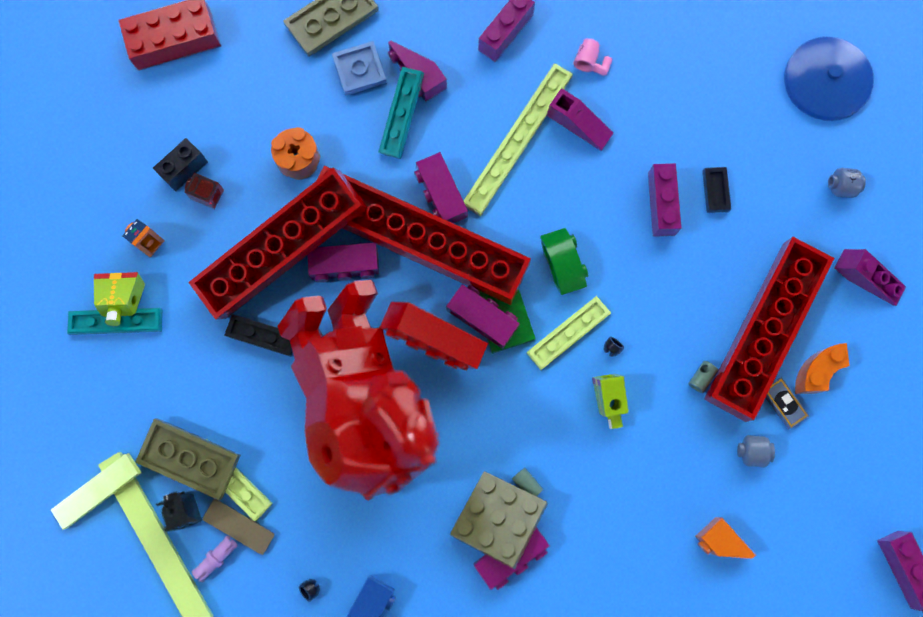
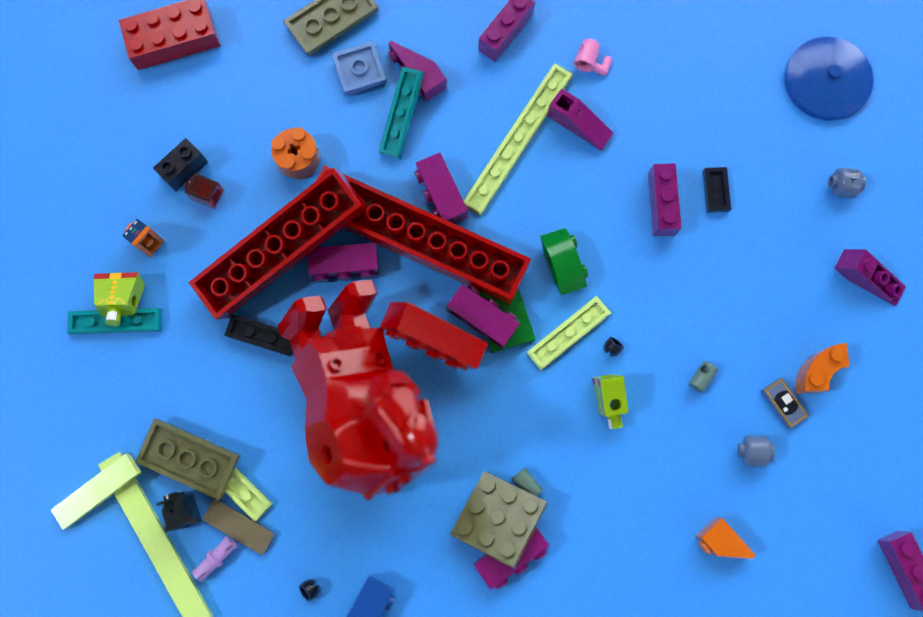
red brick [704,237,834,422] -> none

